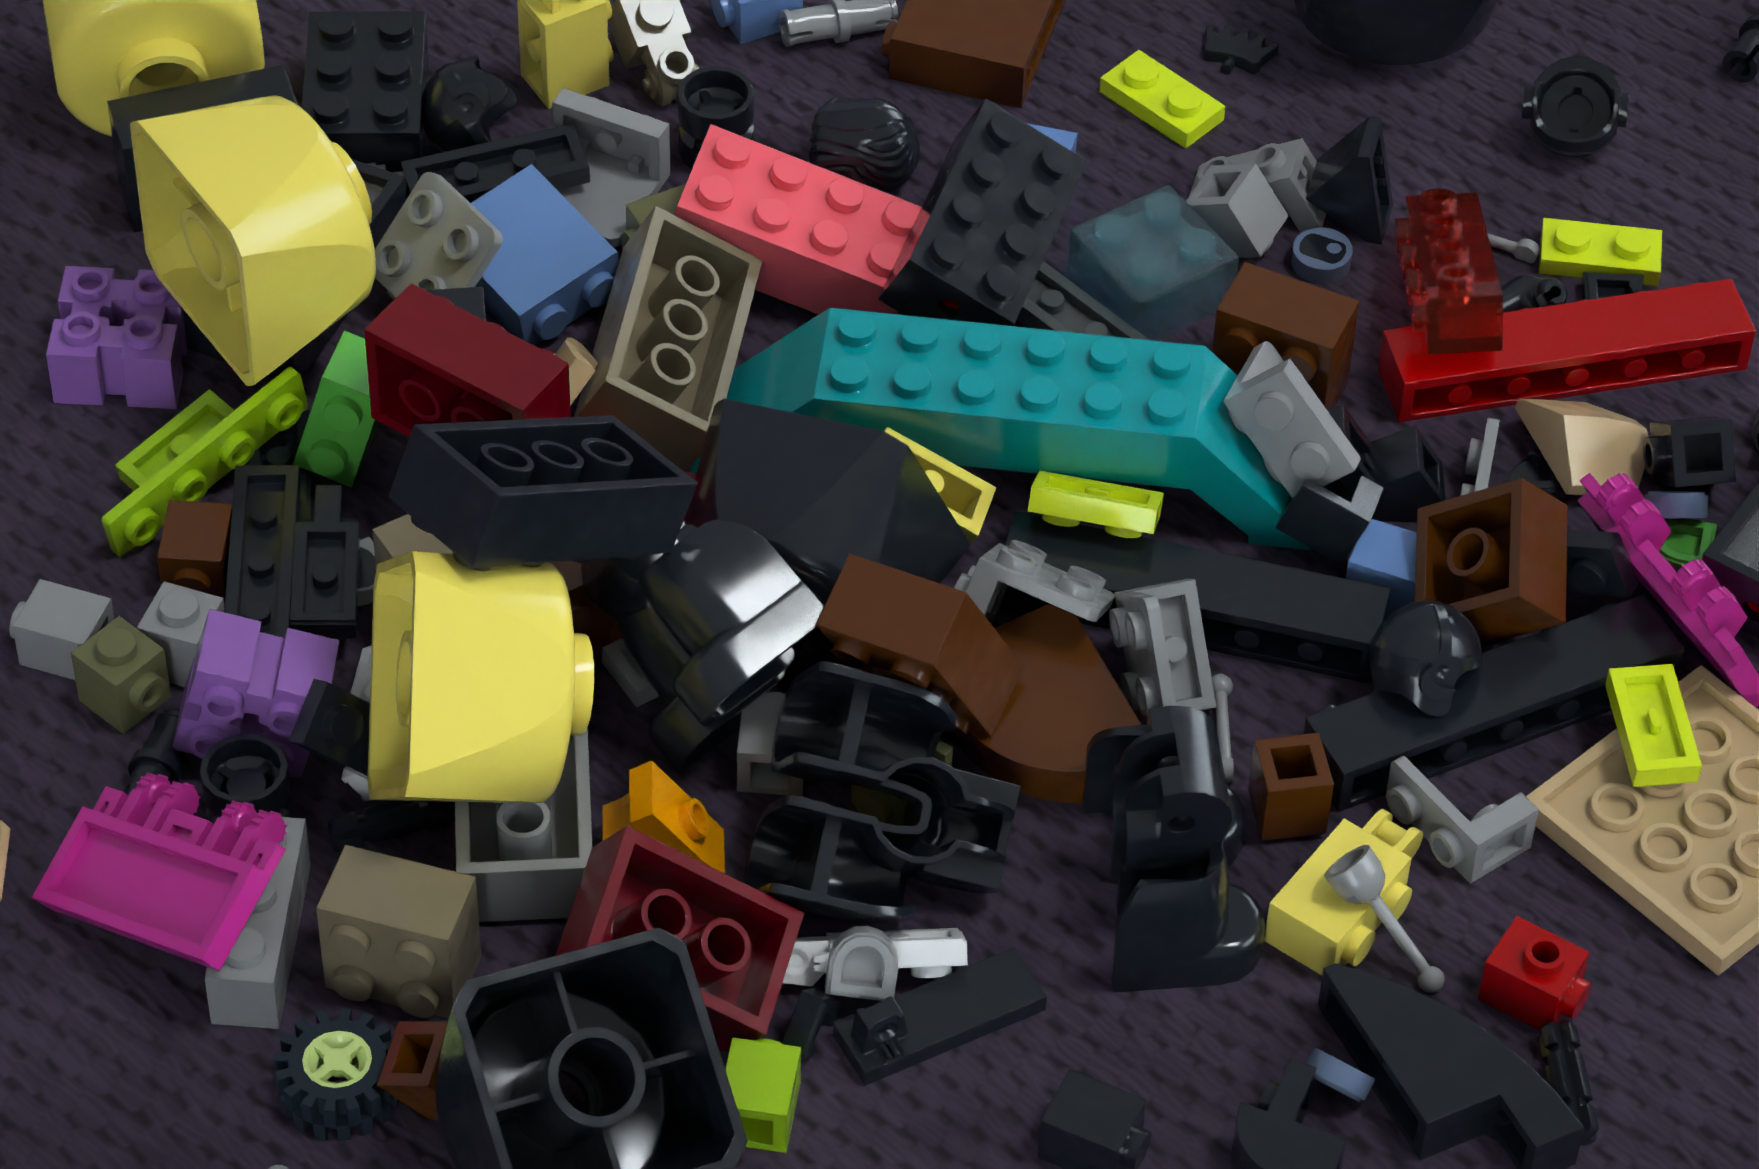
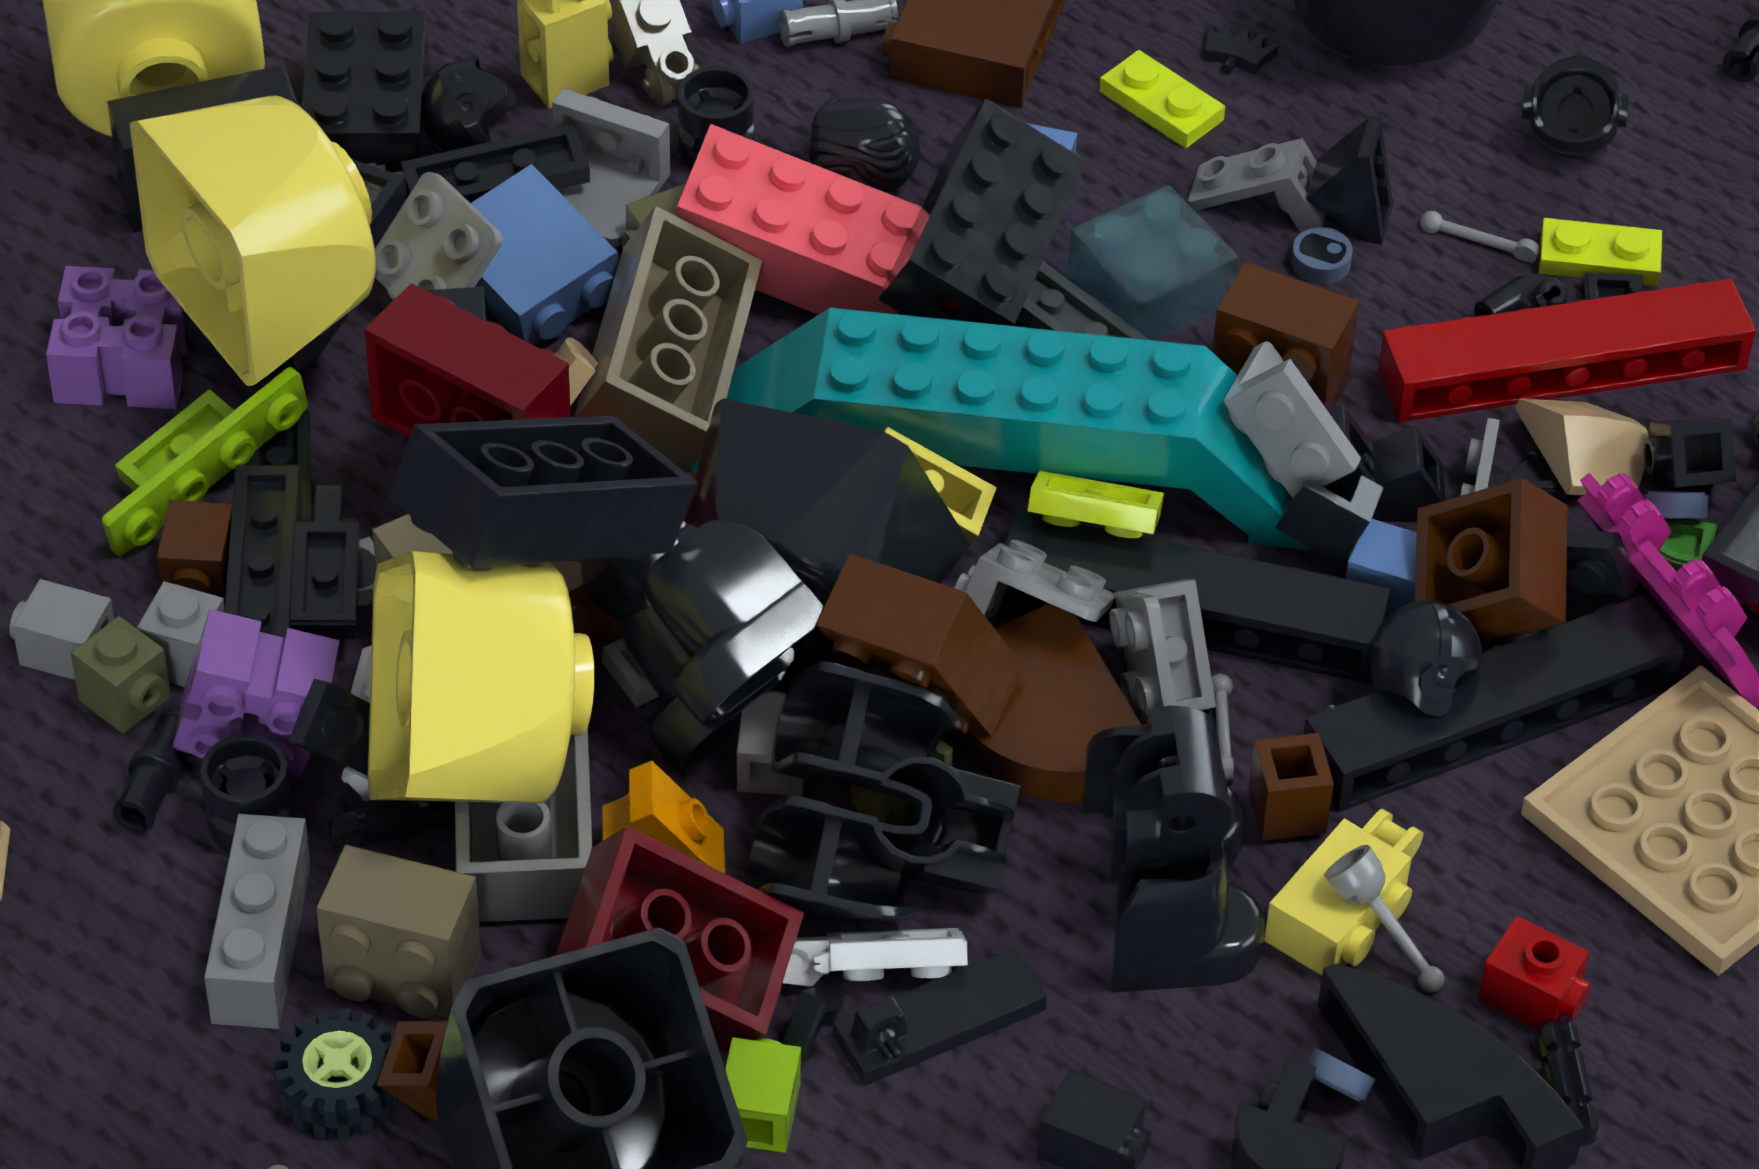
dark pink hinge [32,772,287,972] -> none
bright green brick [293,331,379,488] -> none
light grey tile [824,926,898,1001] -> none
light grey brick [1183,163,1288,258] -> none
light grey bracket [1386,756,1539,884] -> none
clear red brick [1395,188,1503,354] -> none
neon yellow plate [1605,664,1702,787] -> none

